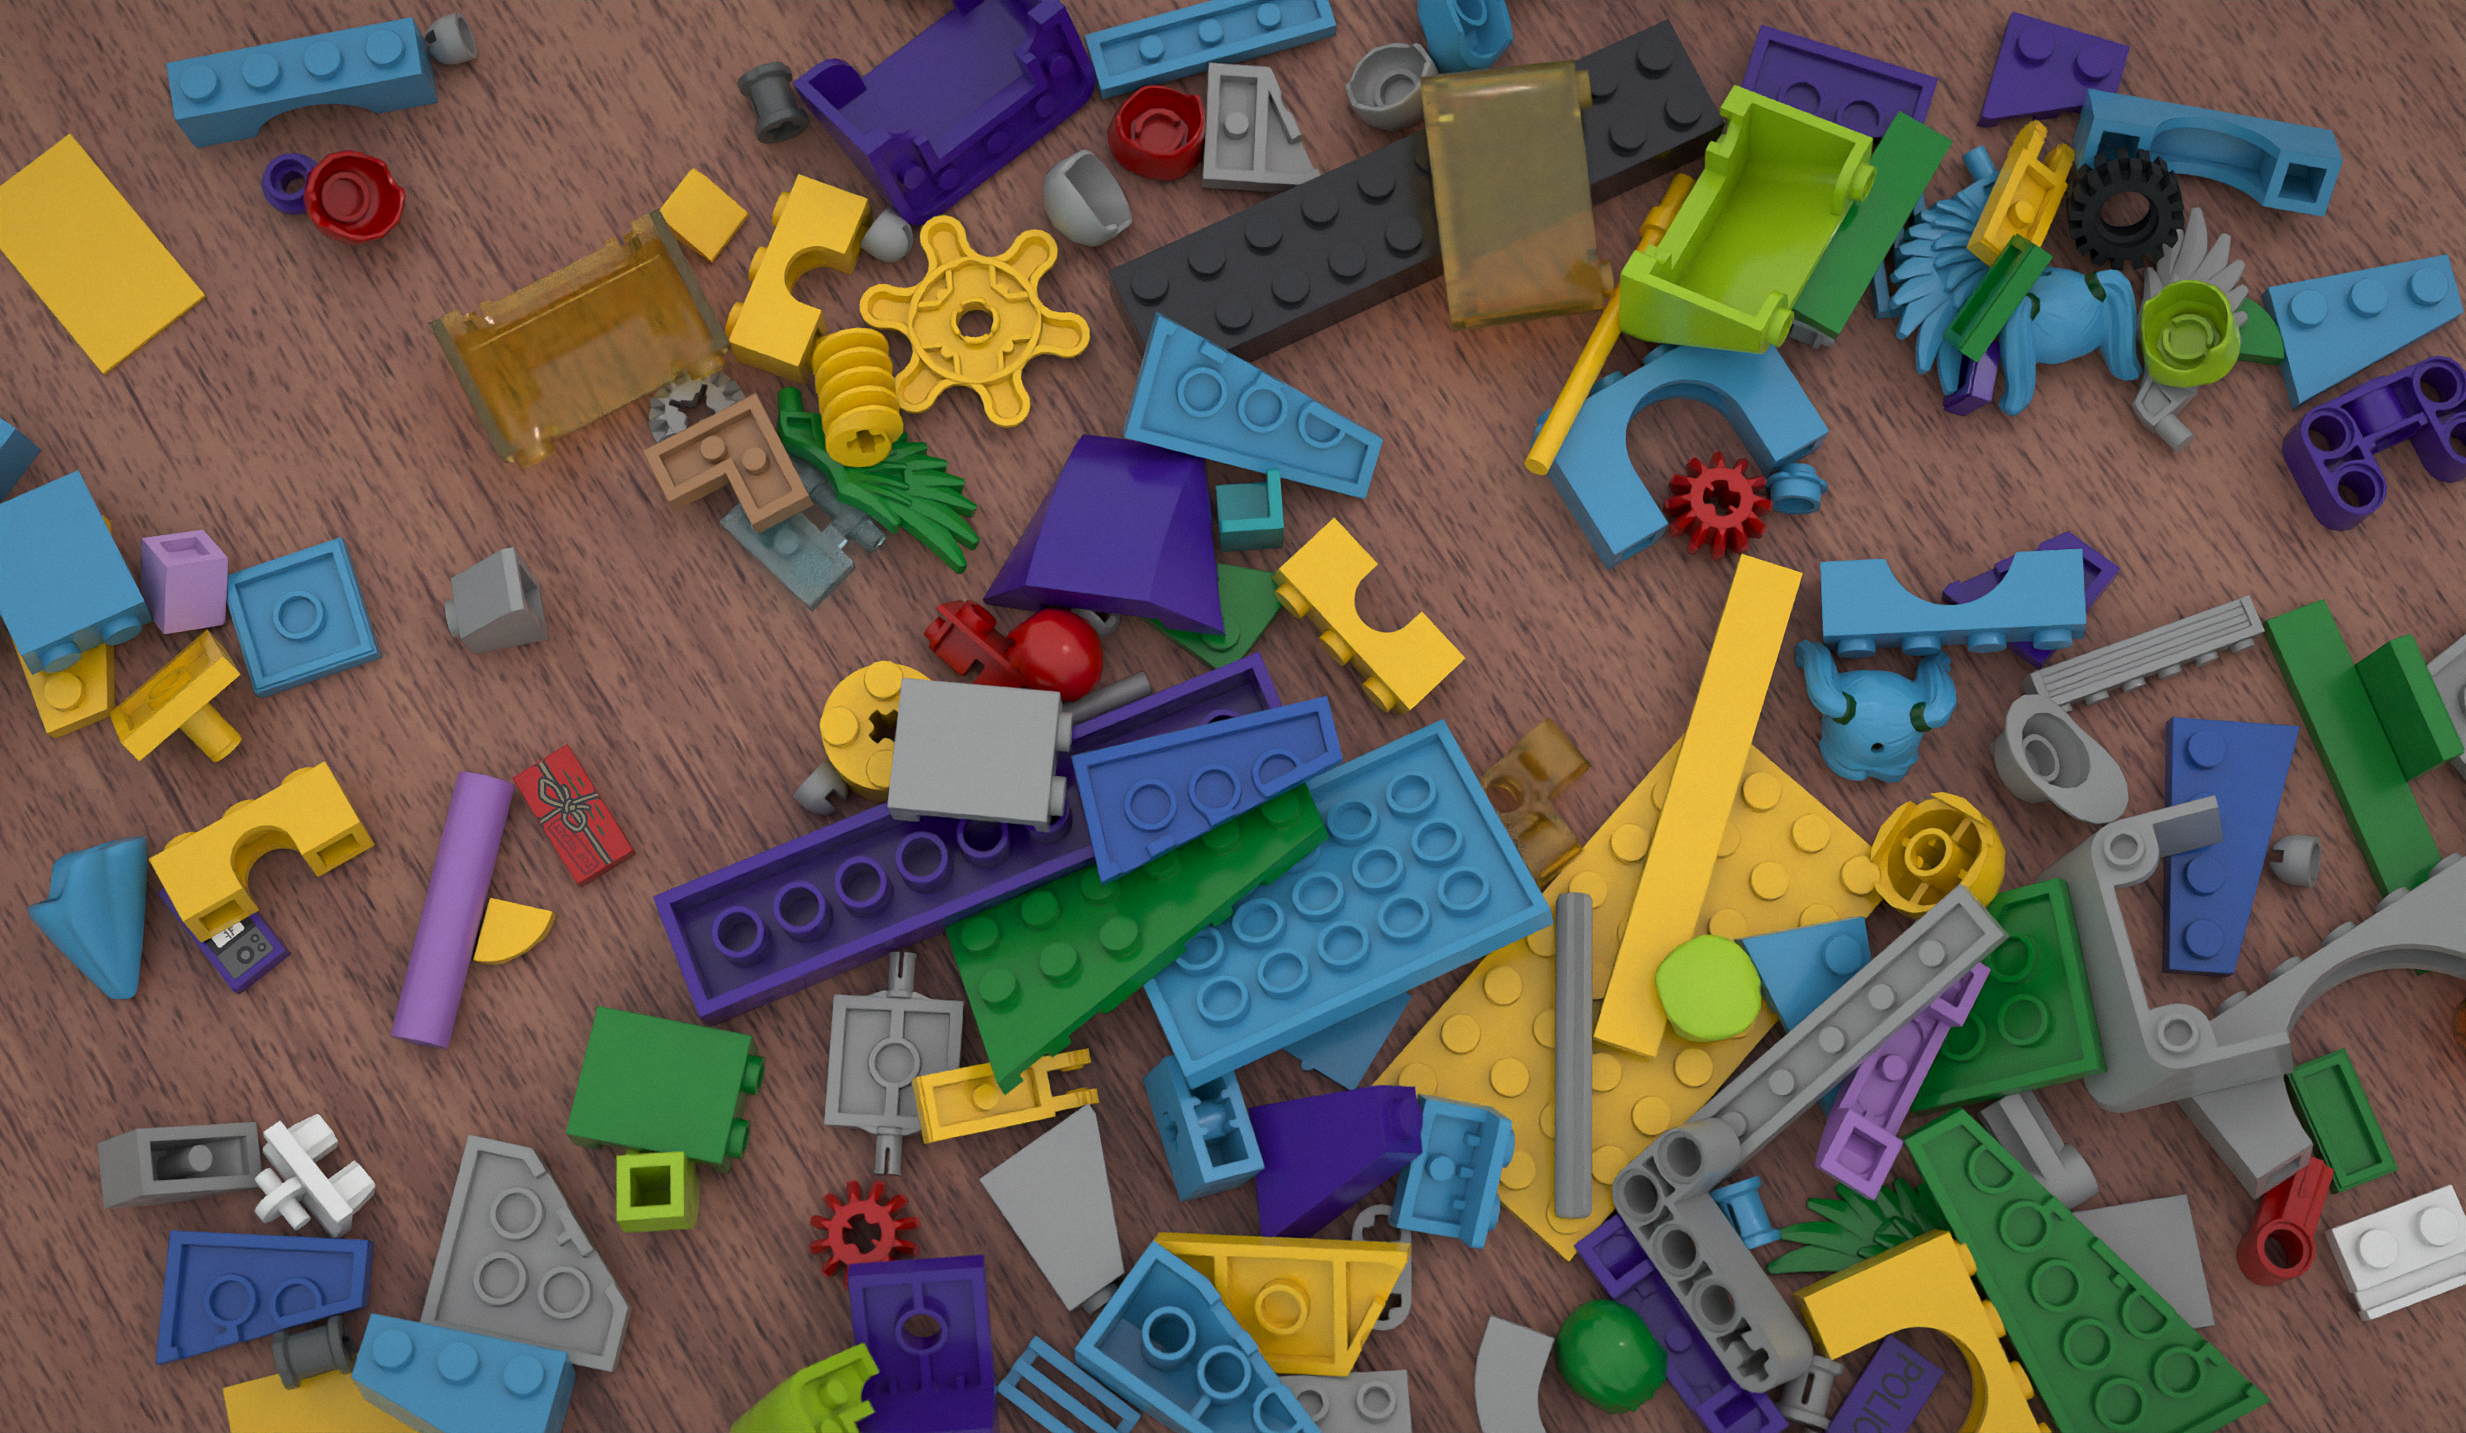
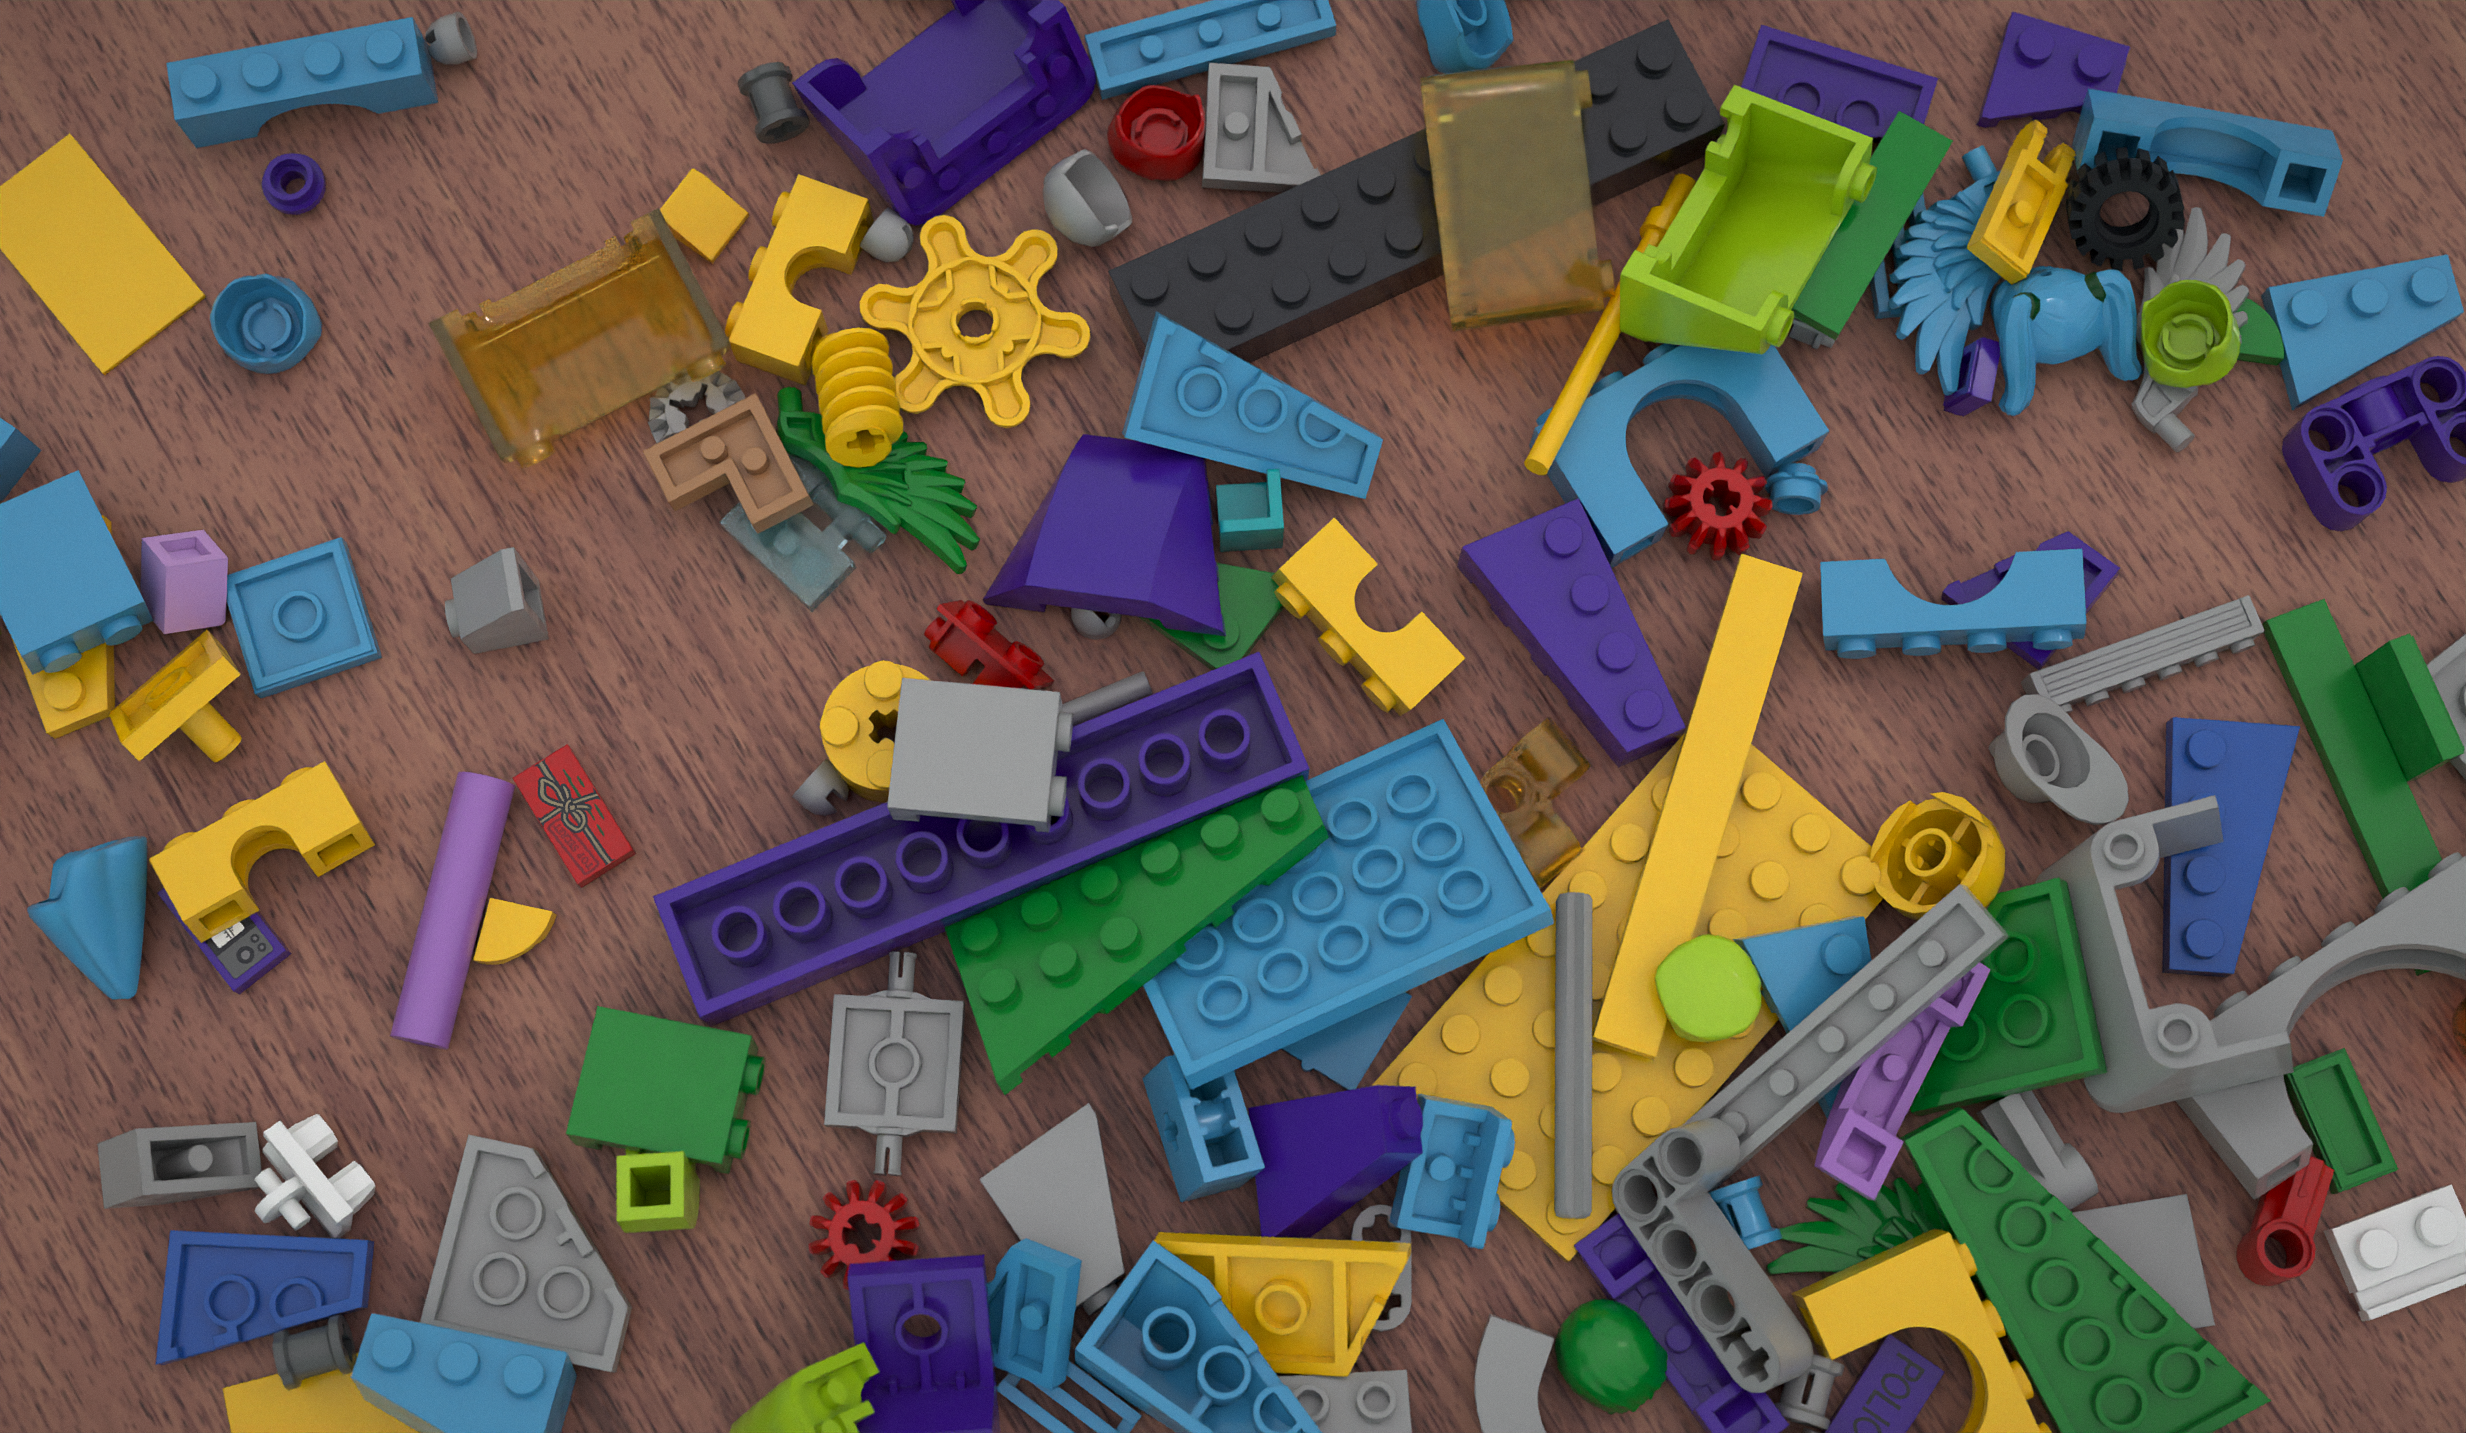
red hair [303,150,406,246] -> none
yellow hinge [911,1048,1099,1144] -> none
red hair [1007,608,1103,702] -> none
blue wing [1071,696,1343,887] -> none
light grey hair [1345,42,1440,132] -> none
dark azure hair [1794,639,1957,783] -> none
green tile [1943,233,2053,363] -> none
light grey hinge [2270,834,2322,888] -> none
none -> dark azure hair [209,273,322,374]
none -> dark azure wing [987,1238,1082,1390]
none -> dark purple wedge [1457,498,1686,768]

